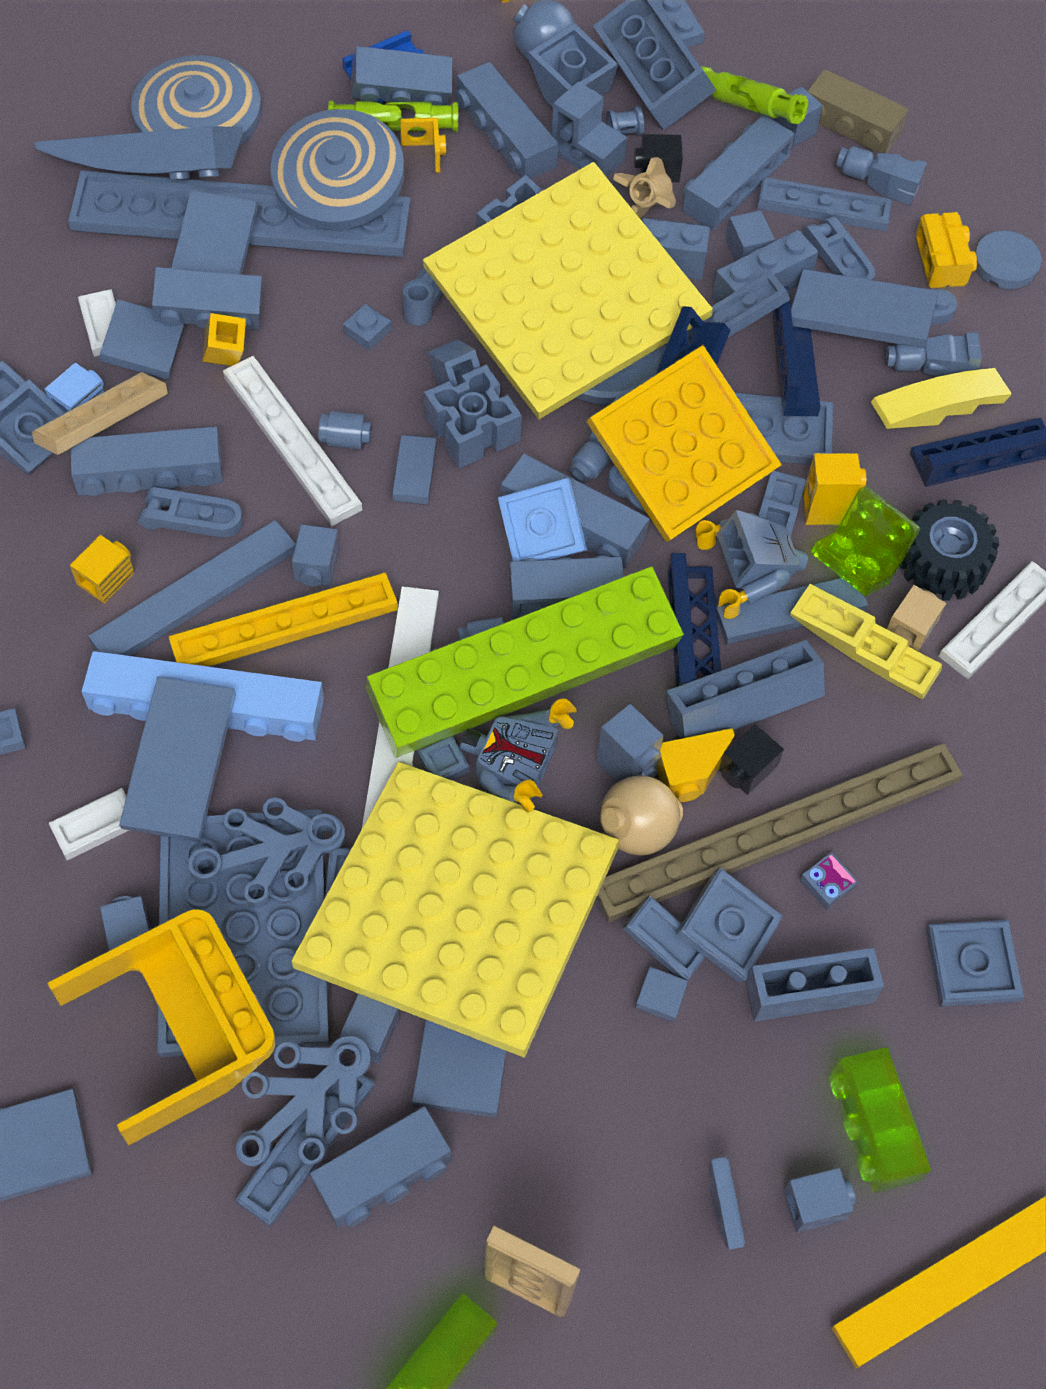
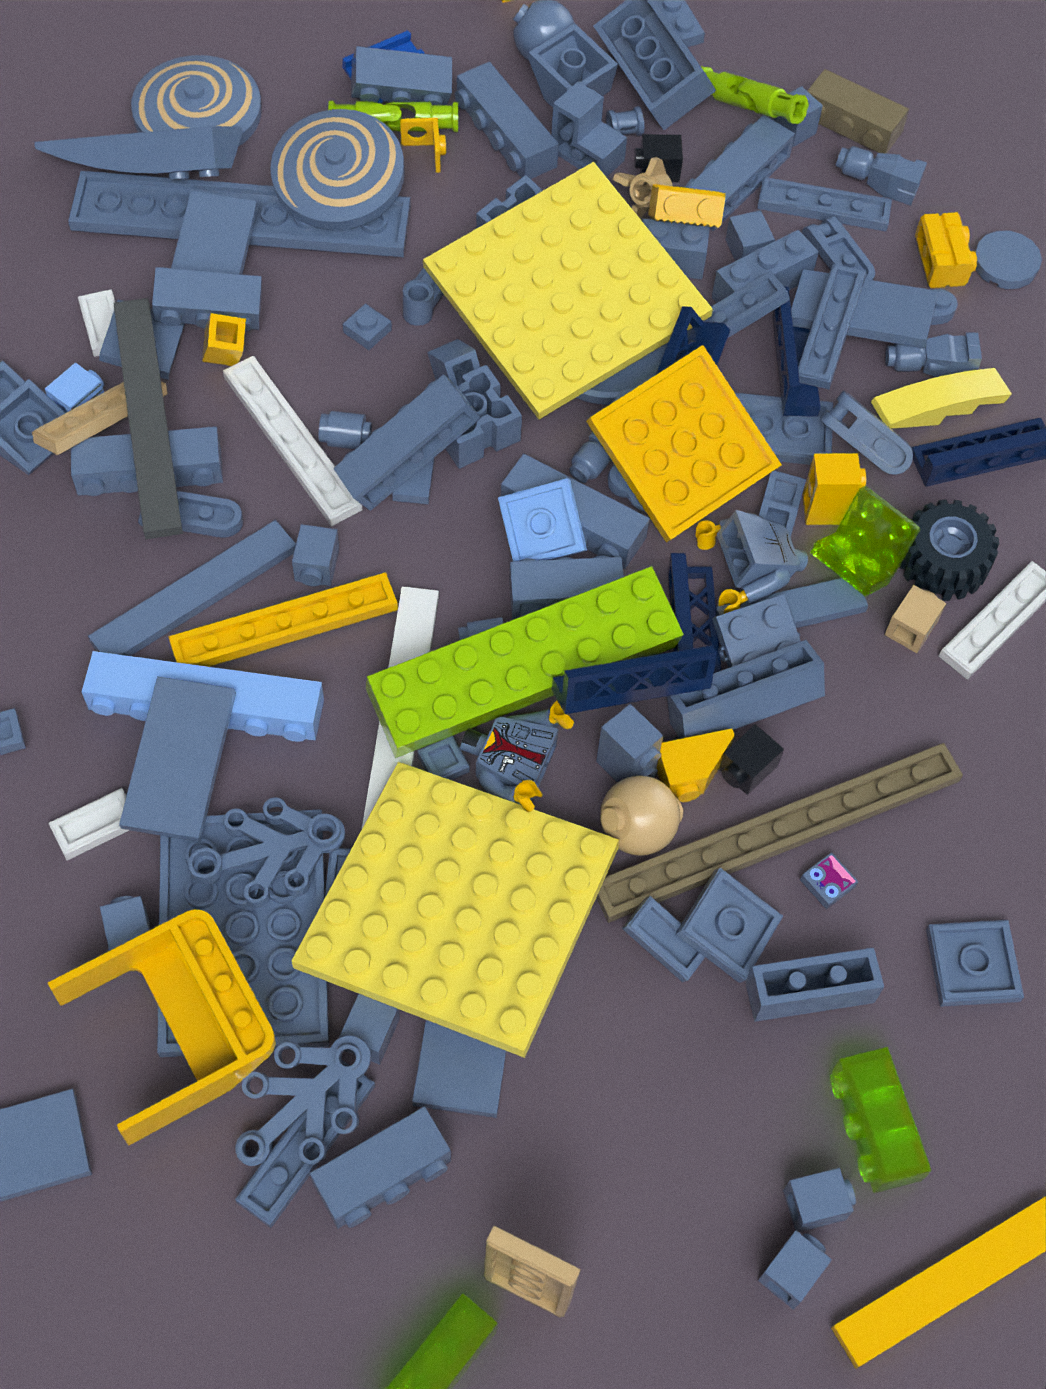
yellow brick [70,535,134,604] -> none
sand blue tile [635,967,688,1022] -> none
sand blue tile [709,1157,745,1250] -> none
light yellow slope [790,584,942,700] -> none
none -> dark grey tile [113,298,183,540]
none -> sand blue brick [333,374,481,511]
none -> dark blue fence [552,645,717,714]
none -> yellow brick [648,184,725,228]
none -> sand blue plate [712,594,801,668]
none -> sand blue brick [758,1230,832,1310]
none -> sand blue tile [798,264,866,389]
none -> sand blue plate [820,390,913,475]

